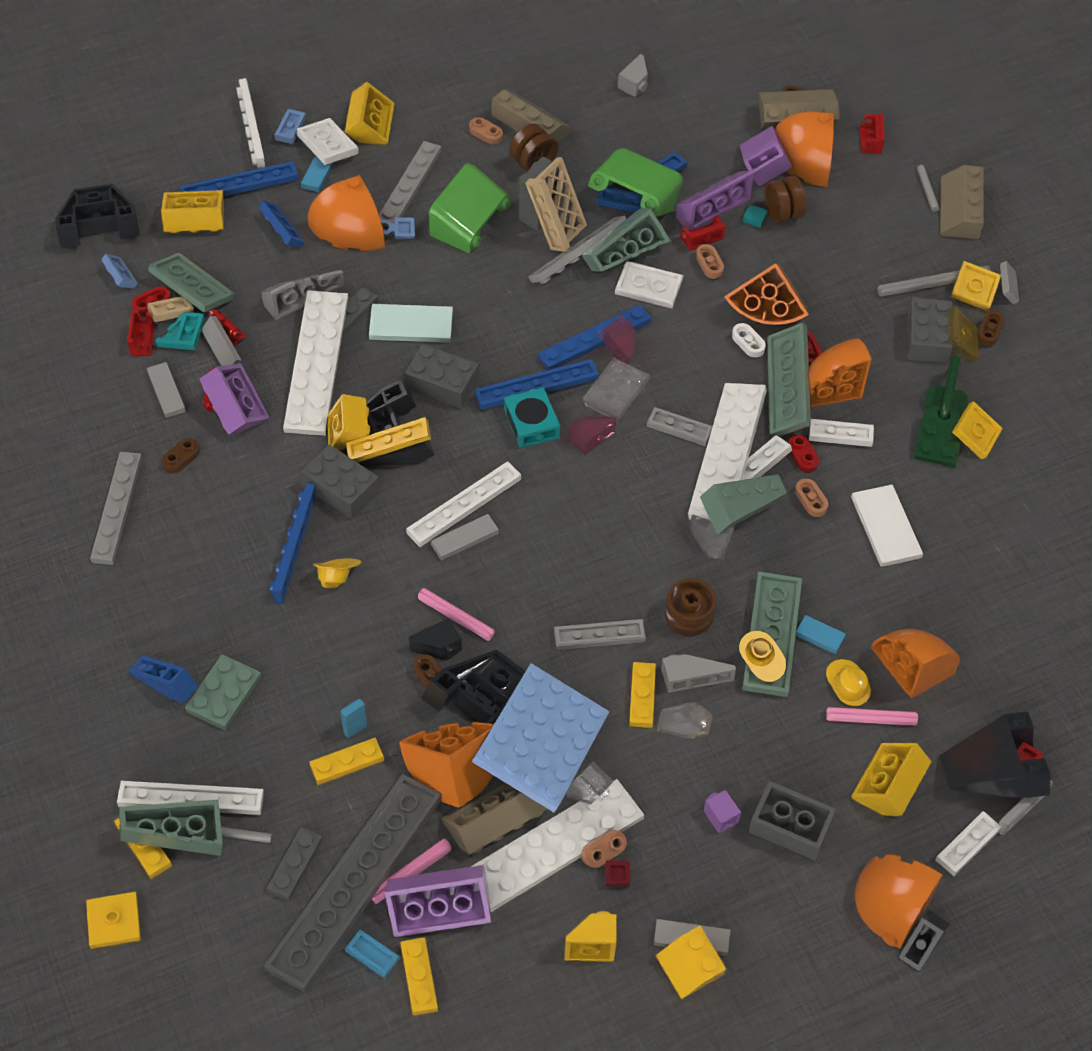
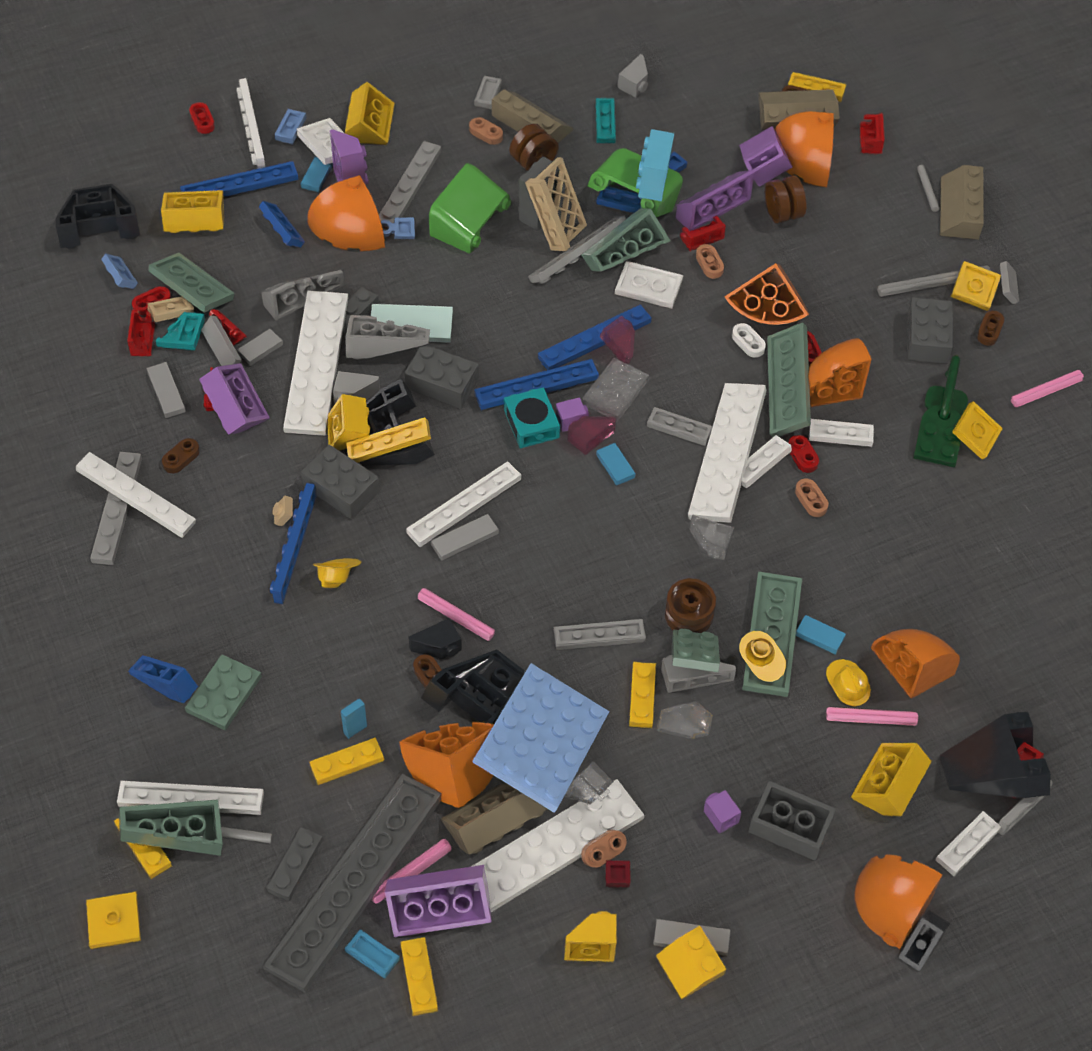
sand green wedge [700,474,787,535] -> none
teal tile [742,204,768,228] -> none
white tile [851,485,923,567] -> none
clear yellow tile [949,307,979,362] -> none
none -> white plate [76,452,196,538]
none -> red plate [189,102,215,134]
none -> light grey tile [237,329,283,366]
none -> tan plate [273,496,293,526]
none -> medium lavender slope [329,129,369,185]
none -> light grey slope [333,371,380,403]
none -> light grey wedge [346,315,430,359]
none -> light grey tile [474,76,502,109]
none -> medium lavender brick [555,397,589,432]
none -> teal tile [596,98,616,143]
none -> dark azure tile [596,443,636,486]
none -> medium azure brick [636,129,674,201]
none -> sand green plate [672,629,720,672]
none -> yellow plate [788,72,846,102]
none -> bright pink axle [1011,370,1084,407]

